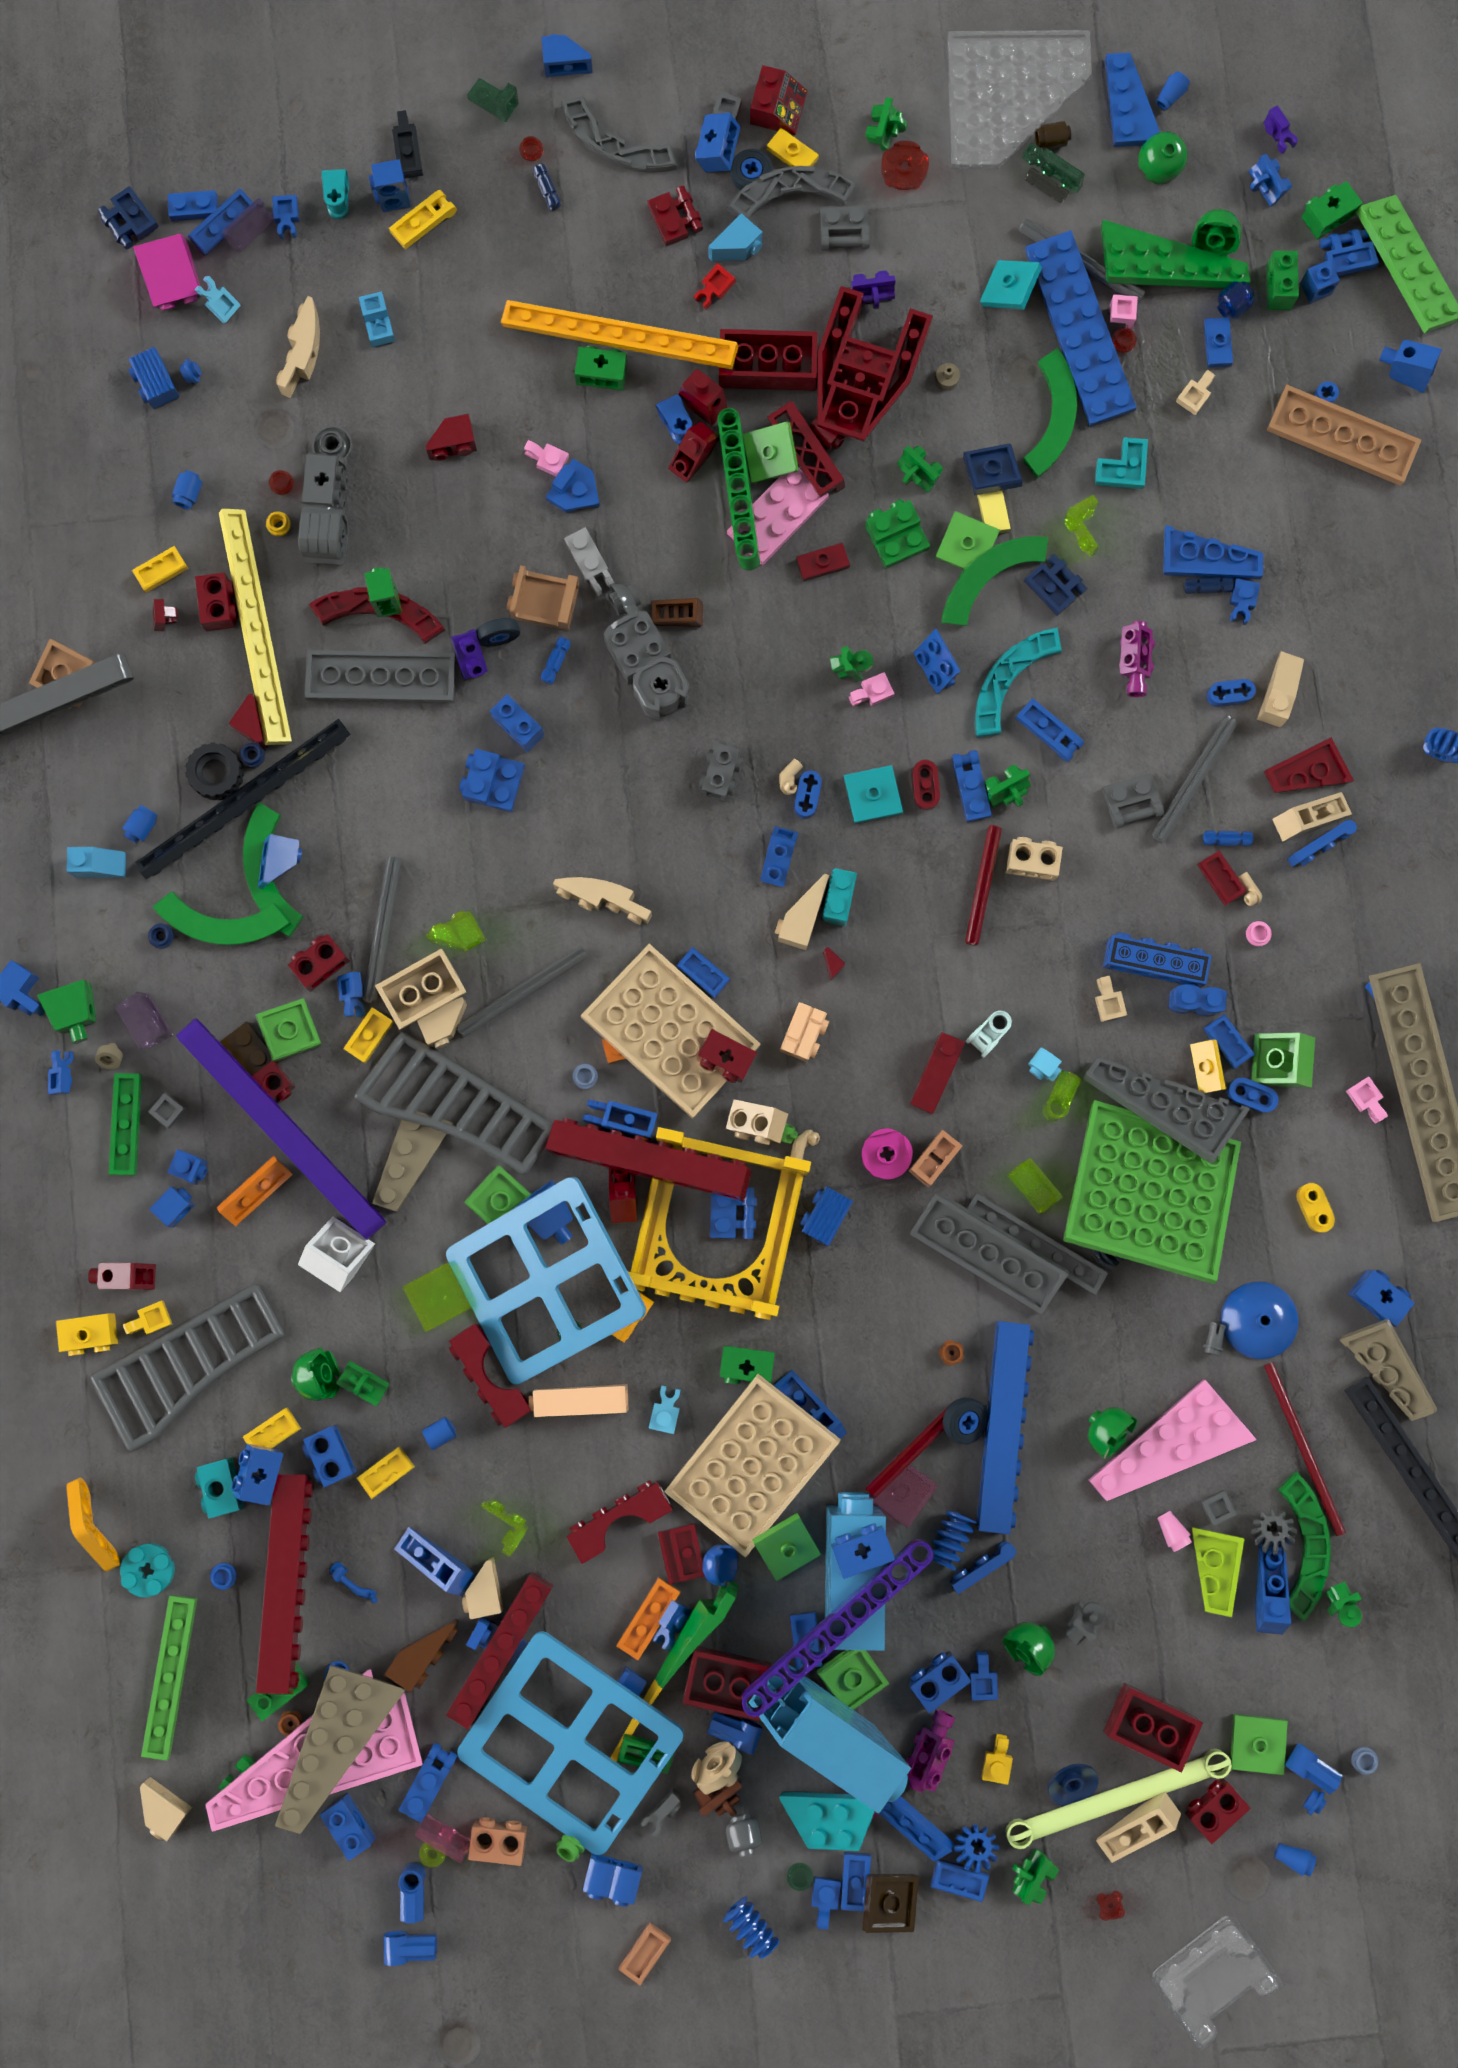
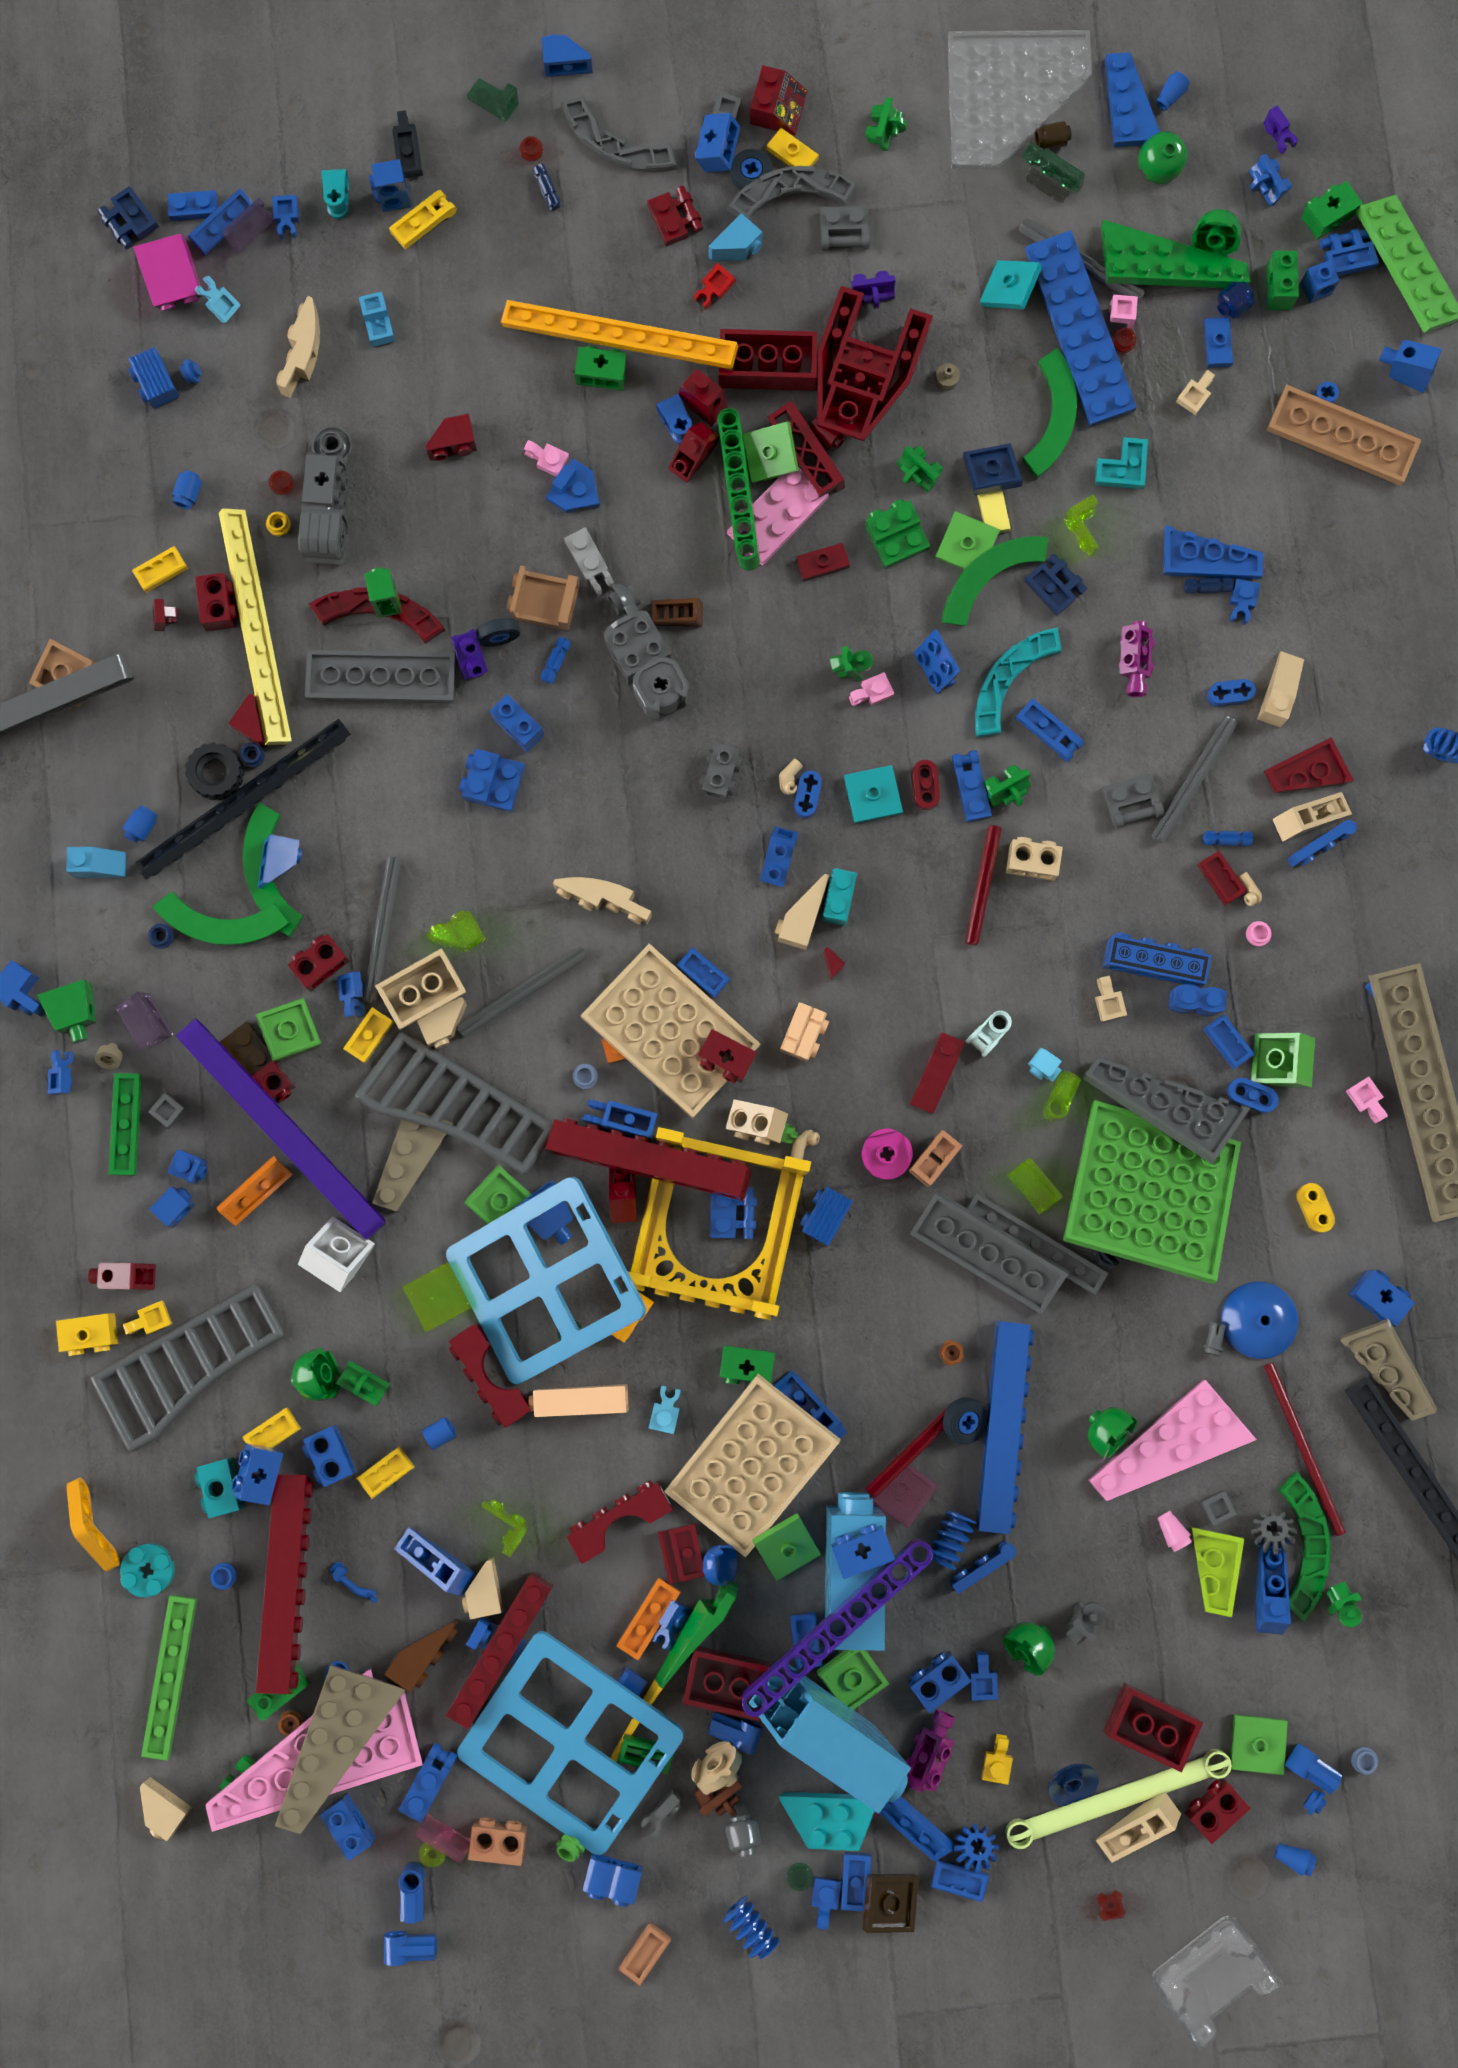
clear red plate [881,141,929,190] -> none
green hips [1012,1848,1059,1906] -> none
yellow plate [1190,1040,1226,1094] -> none

